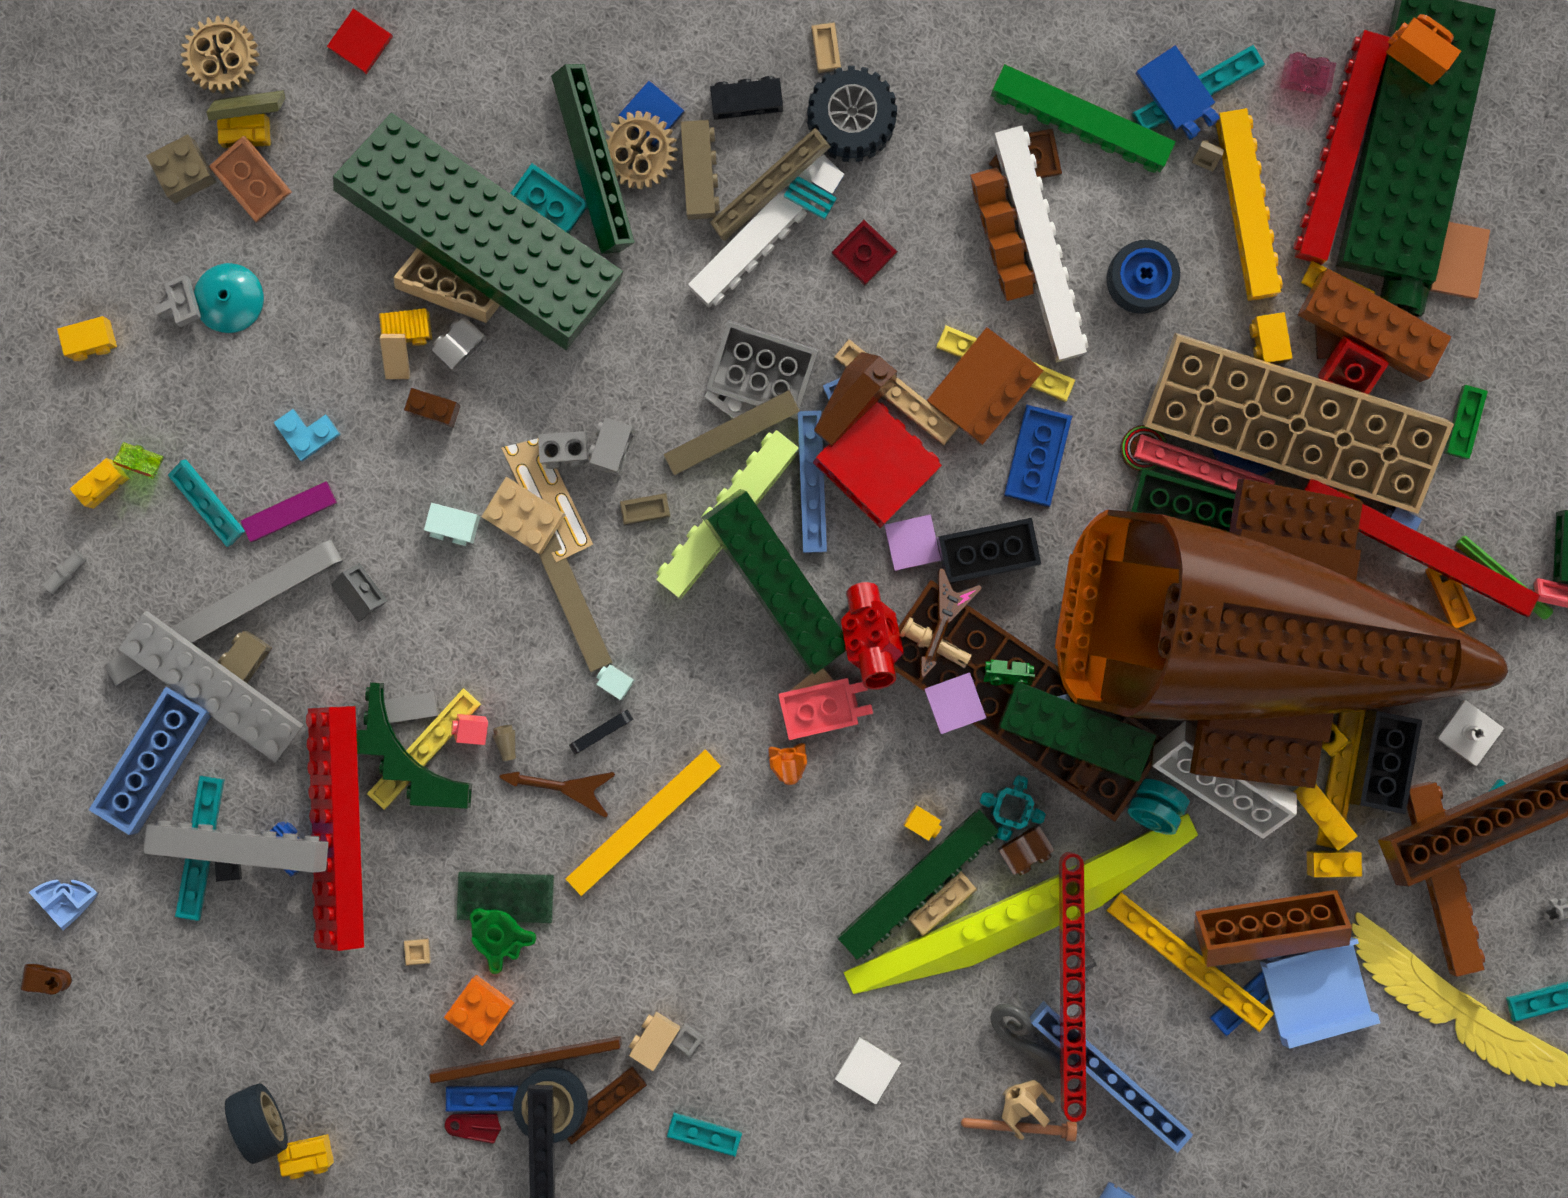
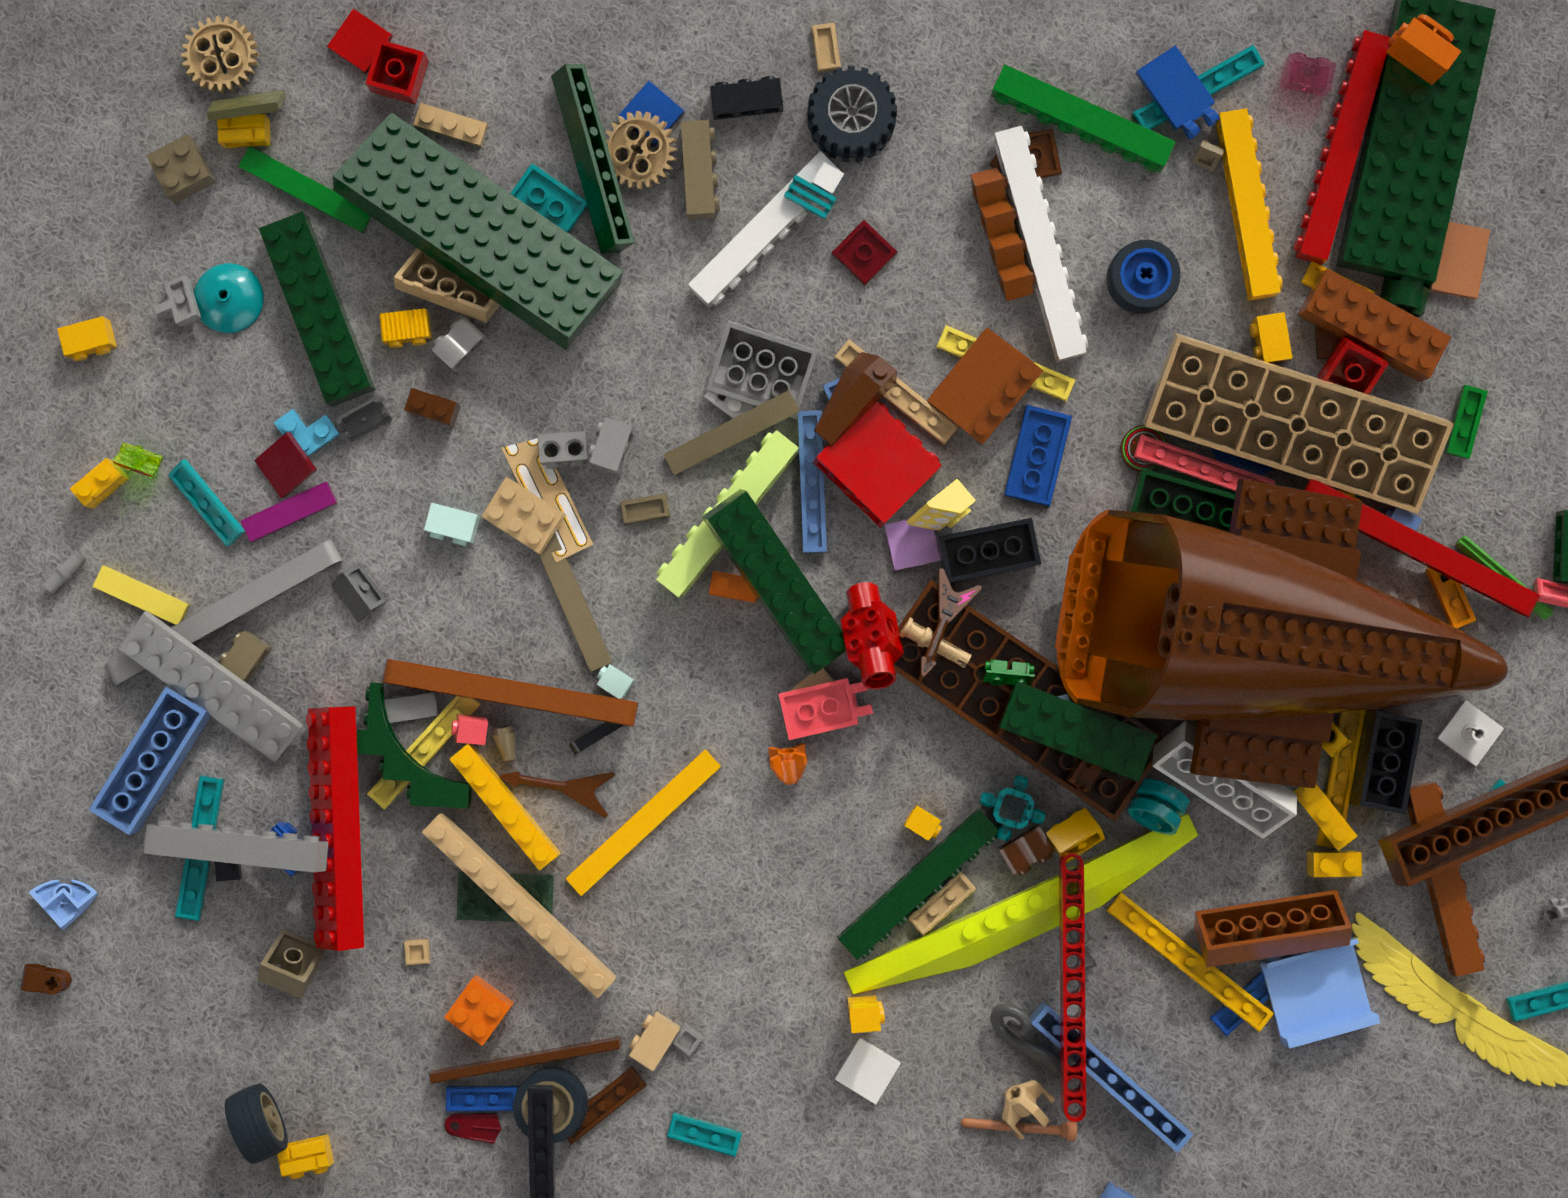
nougat tile [208,136,292,222] -> none
tan tile [380,334,410,379] -> none
green tile [470,908,537,974] -> none
dark tan tile [710,128,830,241] -> none
lavender tile [924,673,986,734] -> none
none -> light yellow tile [92,565,190,625]
none -> green tile [238,146,372,234]
none -> dark red tile [254,432,317,498]
none -> dark green brick [258,211,376,407]
none -> dark tan slope [258,929,325,999]
none -> dark grey hinge [335,396,393,442]
none -> red brick [365,39,429,105]
none -> dark orange beam [382,659,638,727]
none -> tan plate [413,103,488,147]
none -> tan brick [422,813,617,998]
none -> yellow brick [450,744,561,871]
none -> orange brick [709,571,757,604]
none -> yellow brick [847,995,885,1033]
none -> light yellow slope [906,479,976,531]
none -> yellow brick [1046,807,1105,863]

